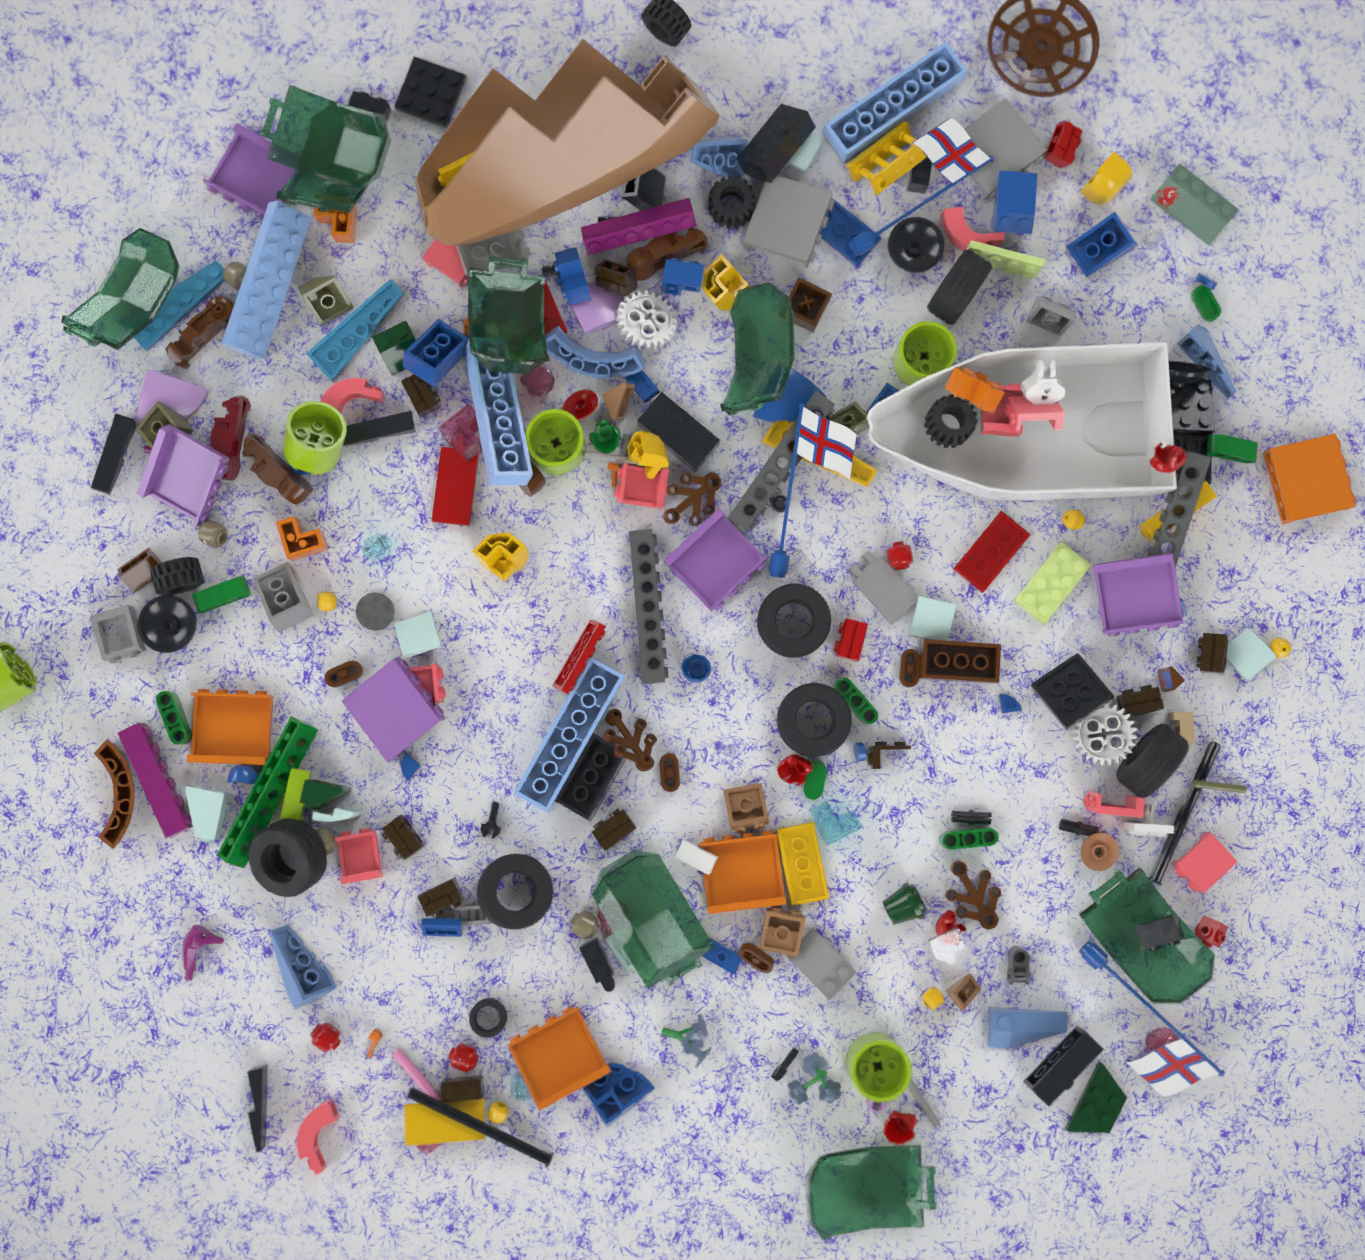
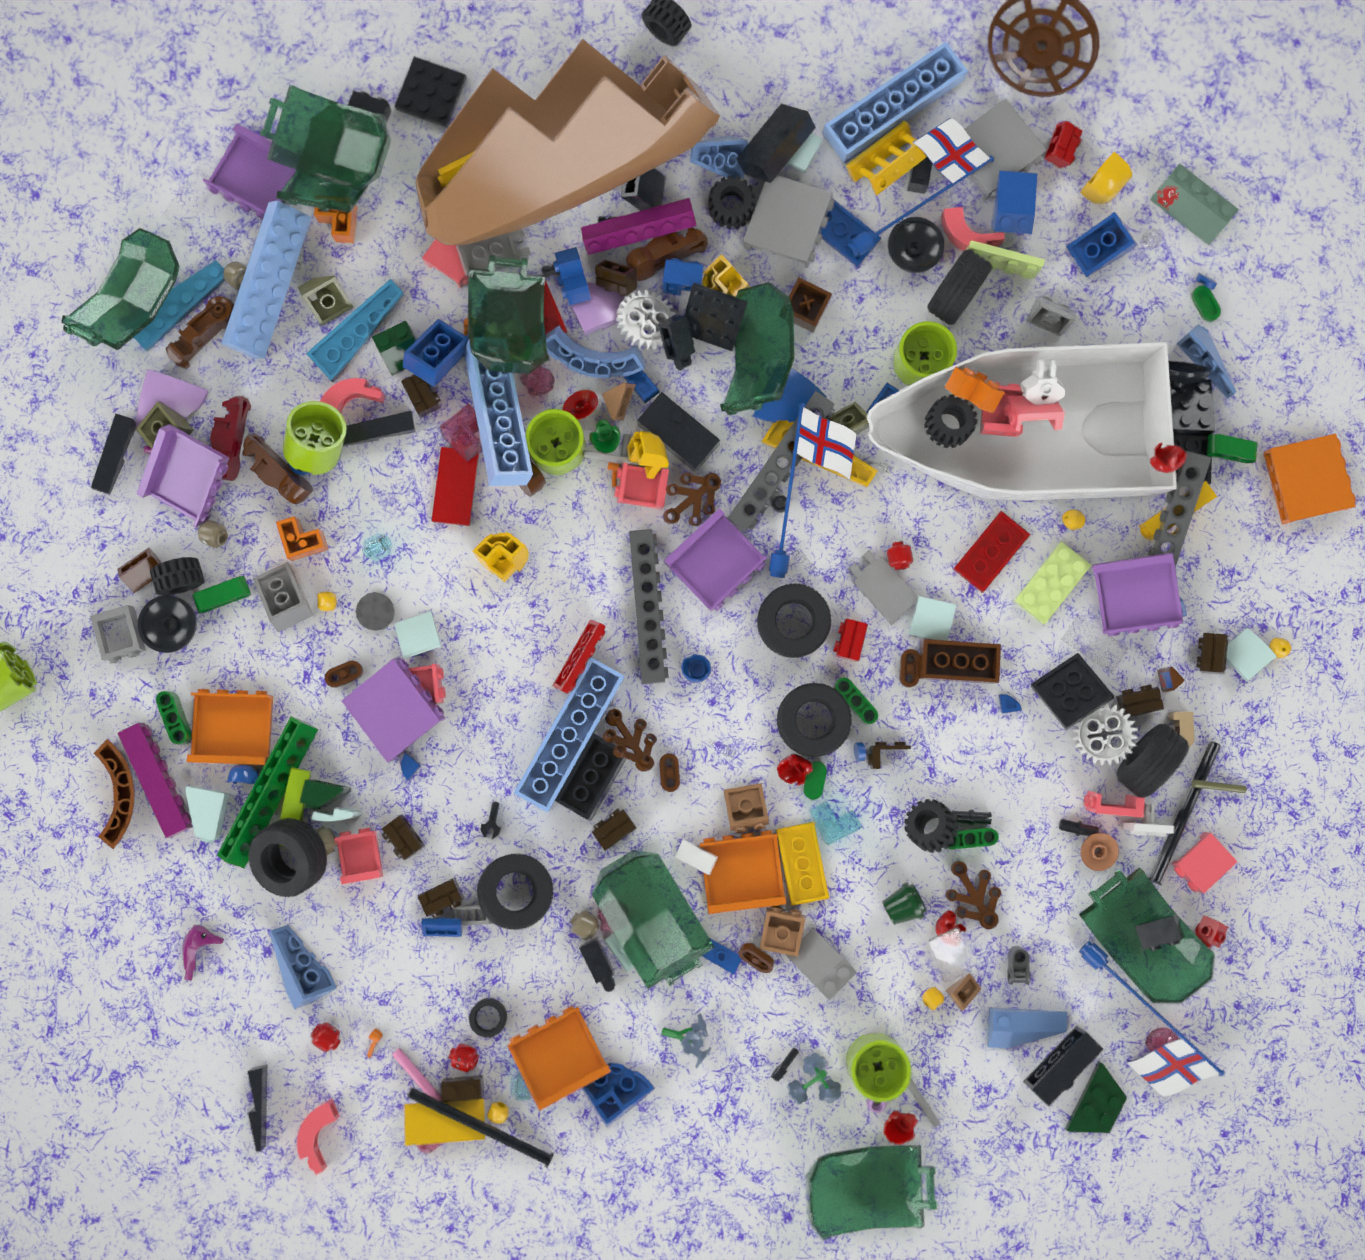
none -> black brick [658,315,695,371]
none -> black plate [684,283,748,351]
none -> black tyre [904,799,959,853]

